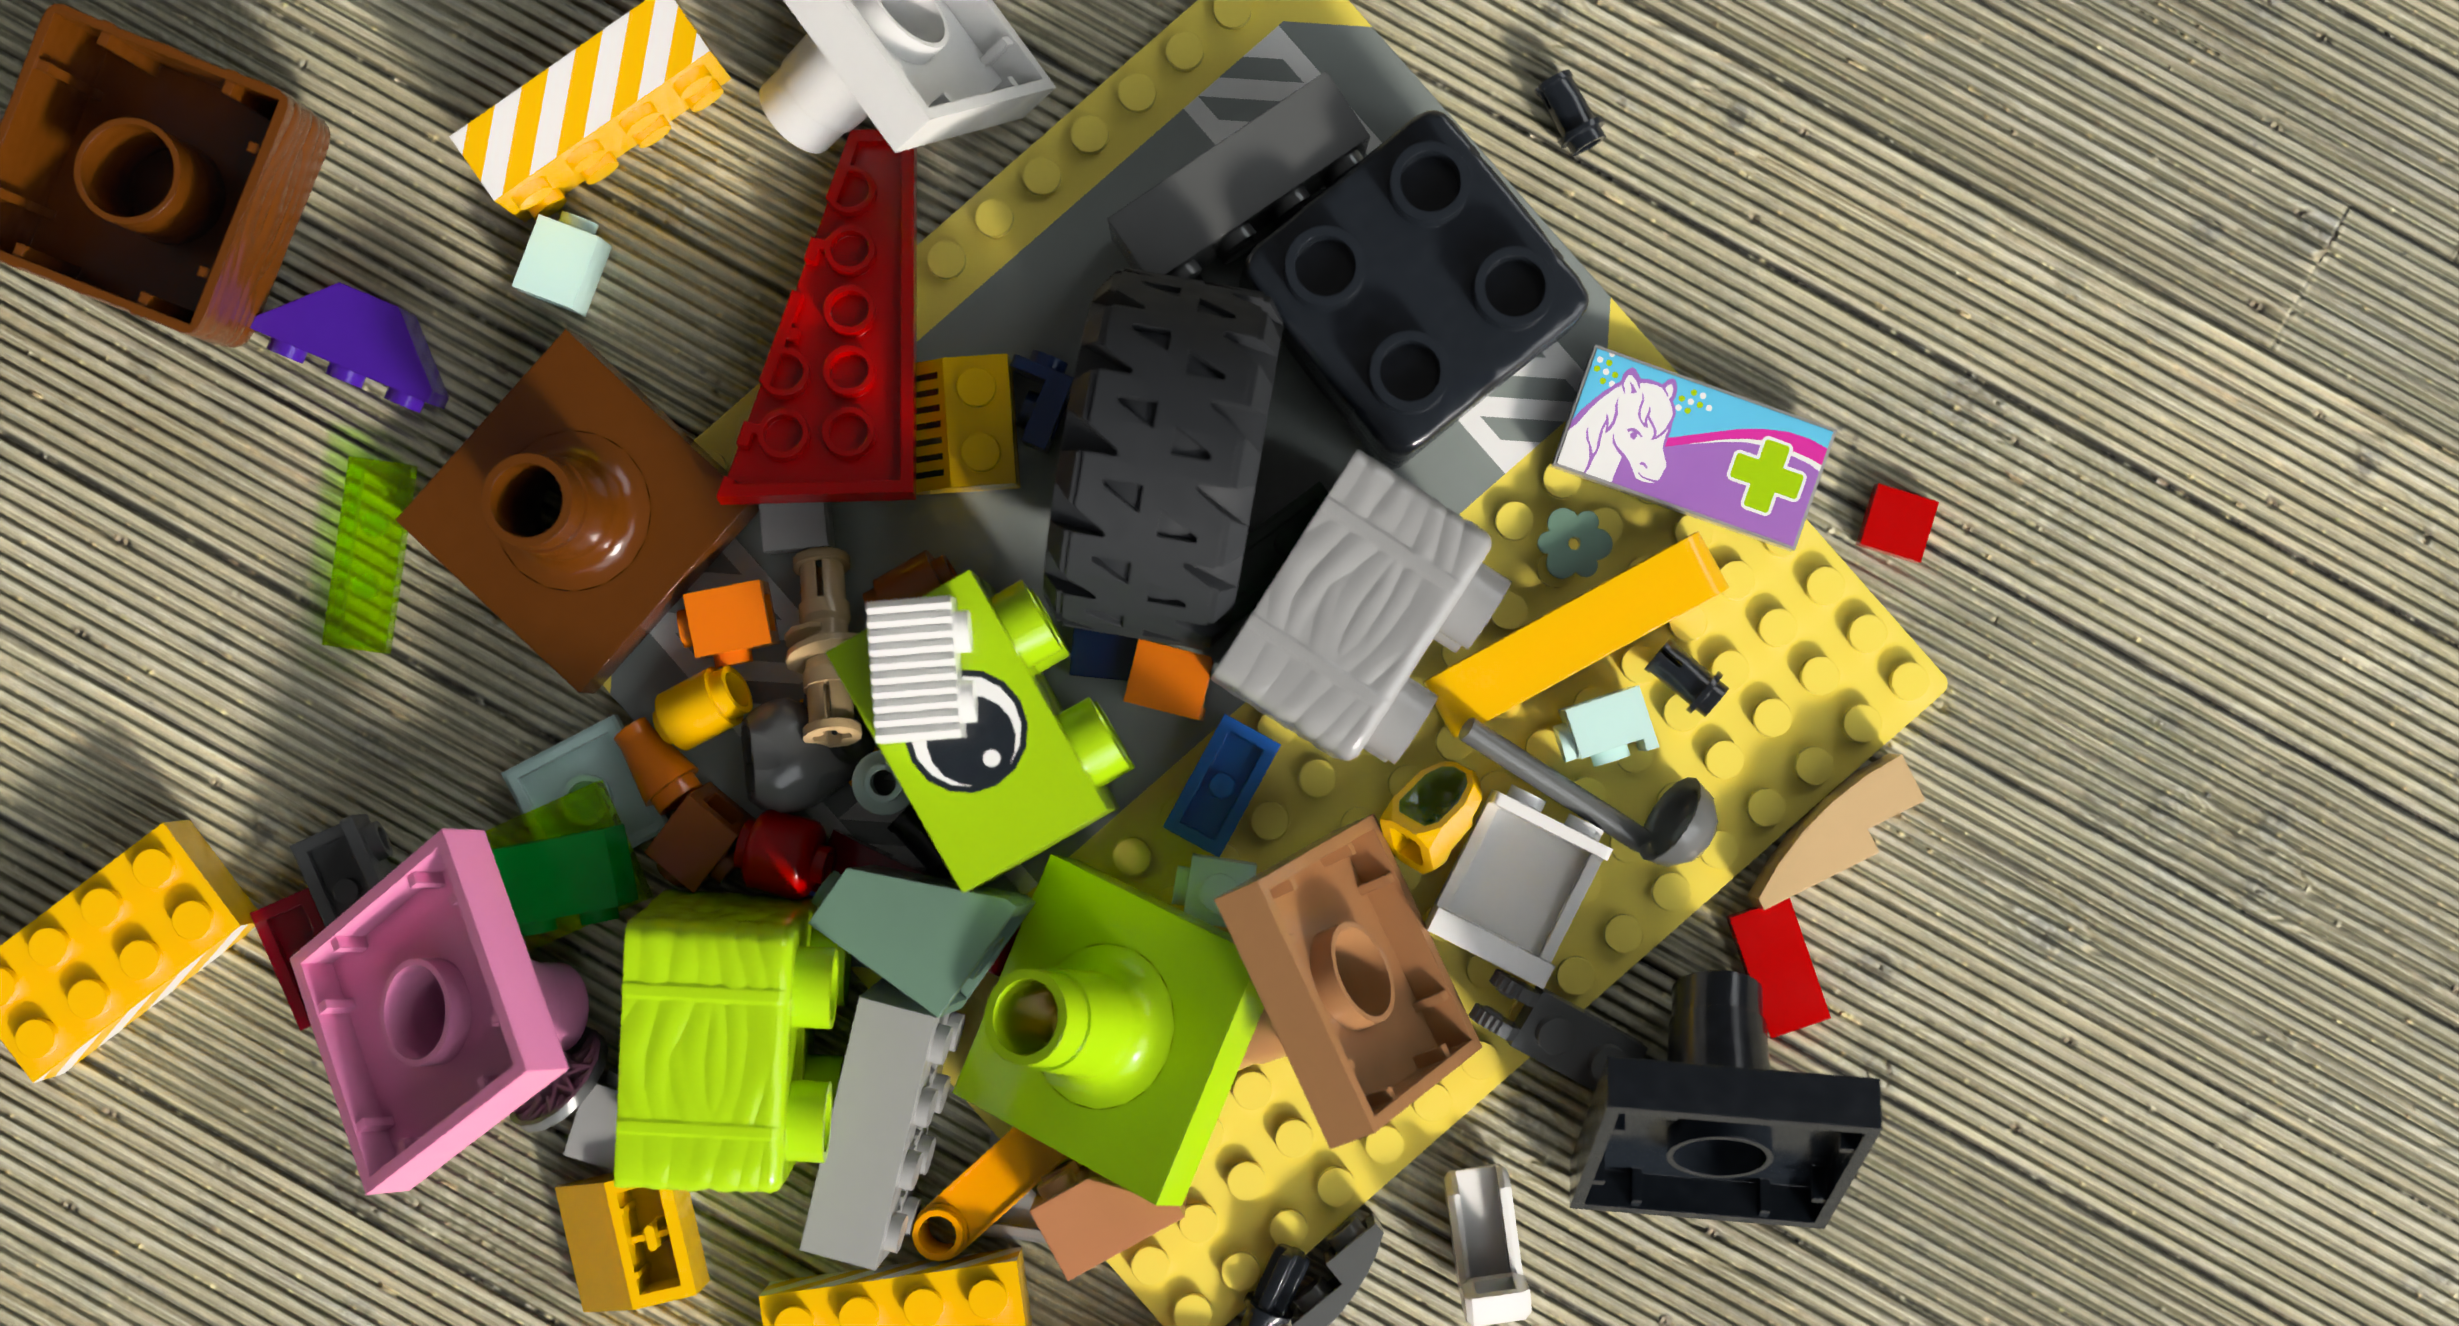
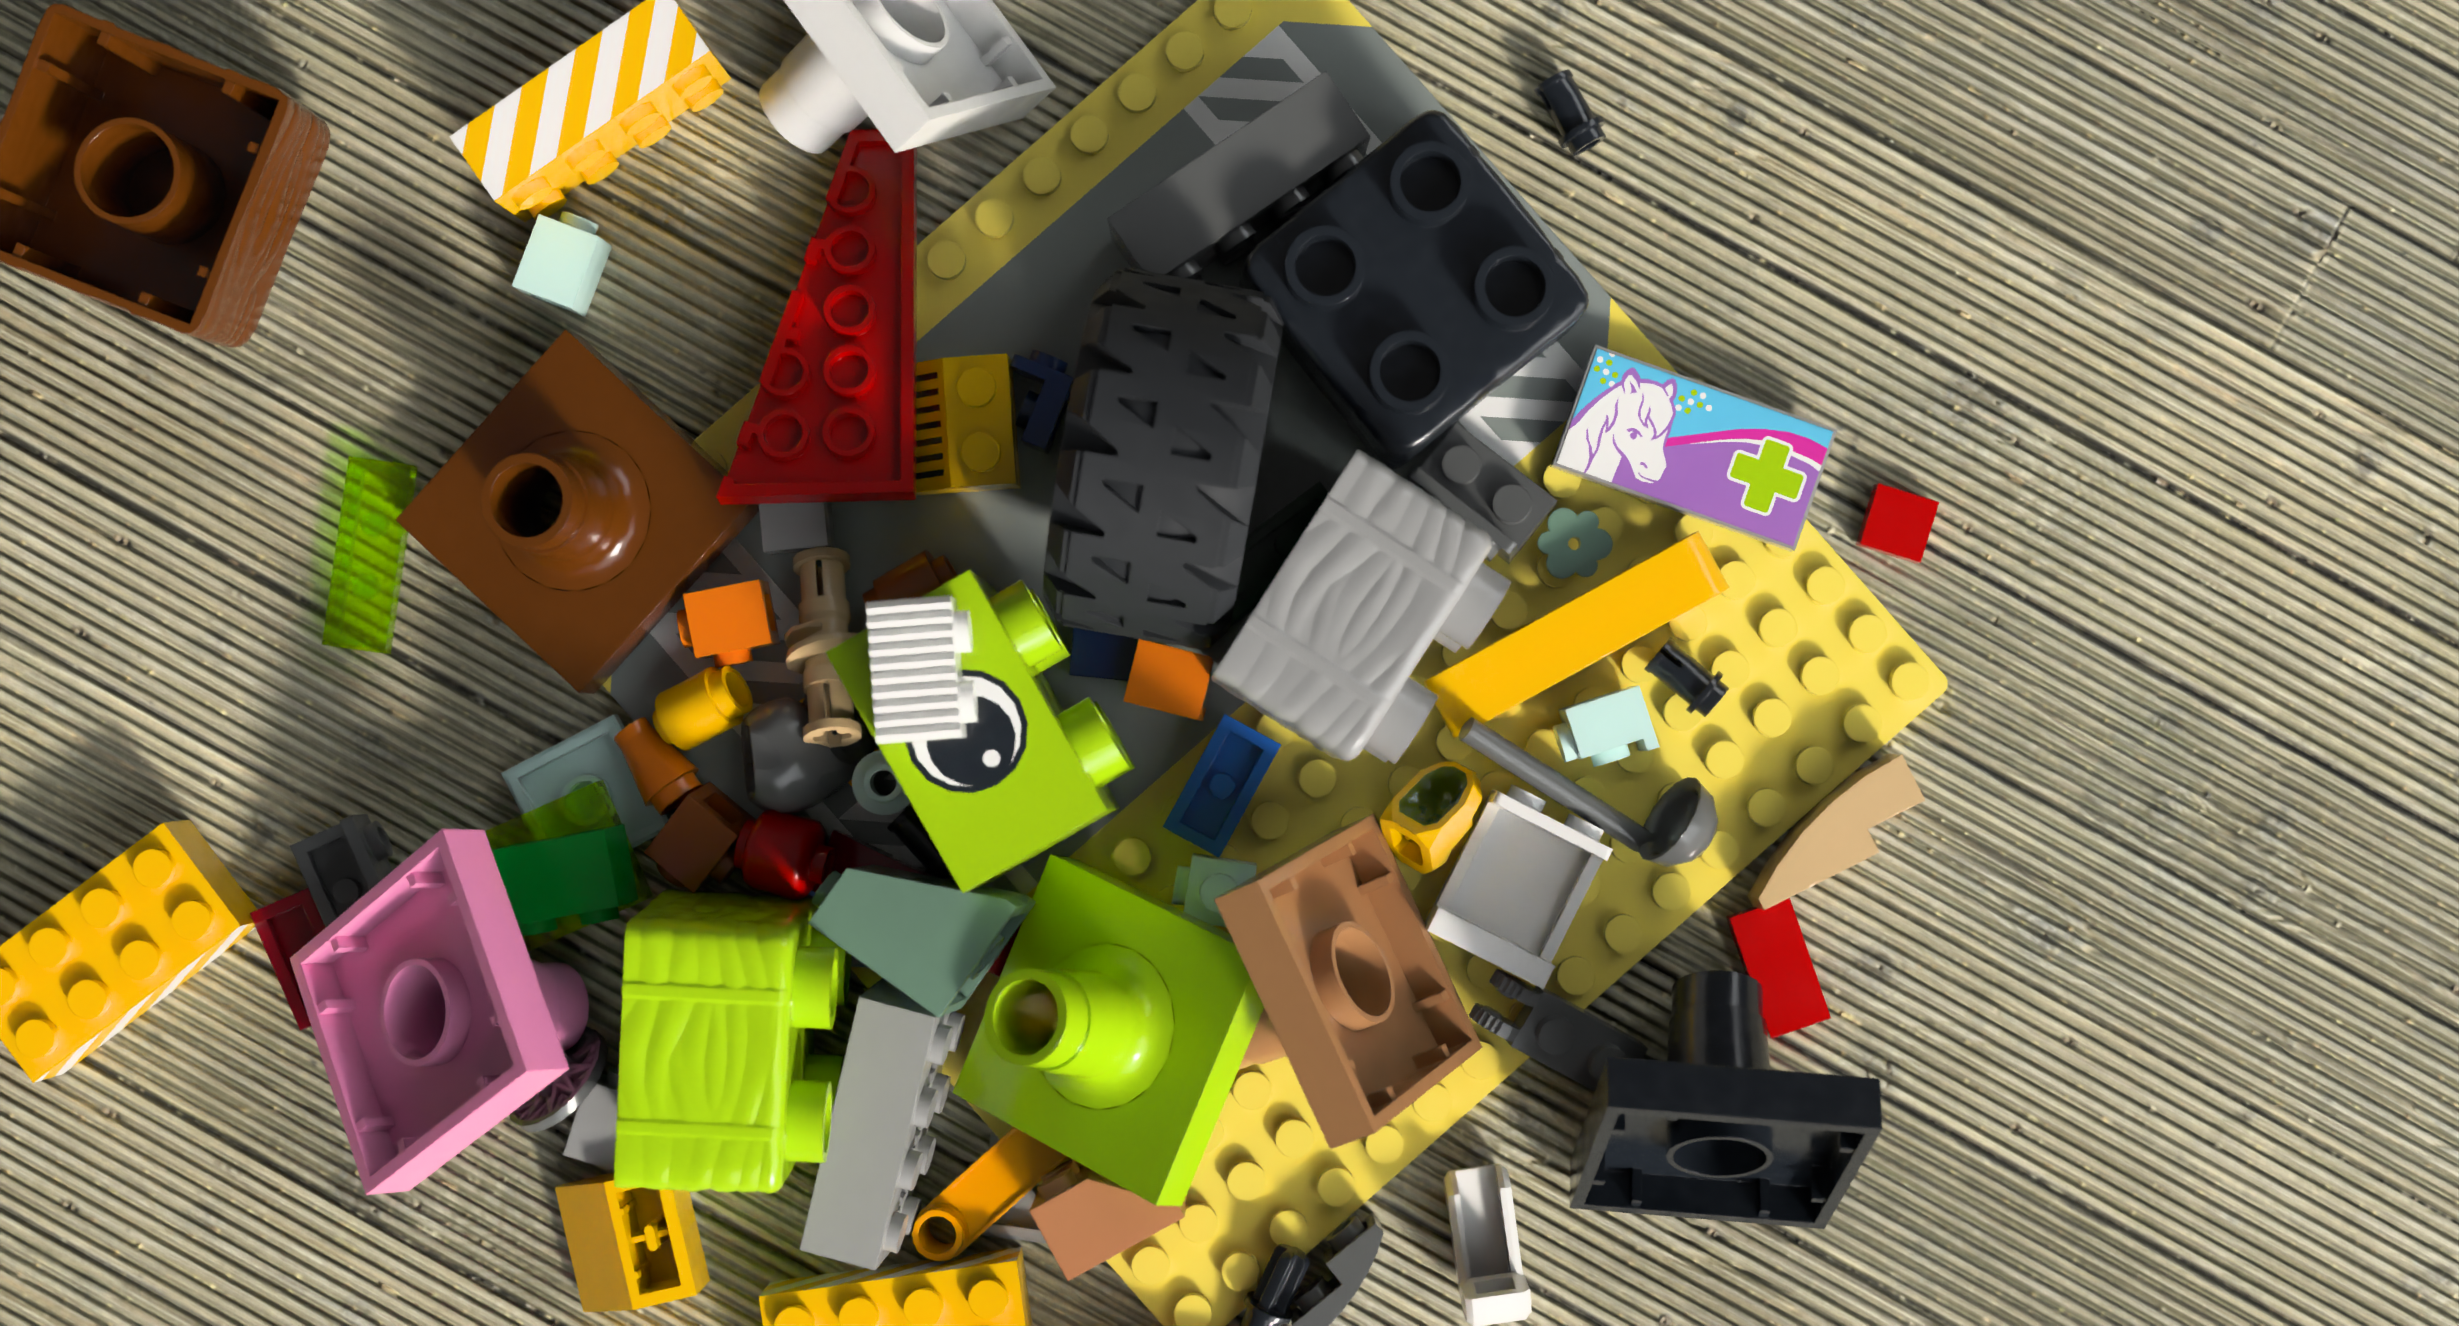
dark purple slope [250,282,449,413] -> none
none -> dark grey bracket [1408,422,1557,564]

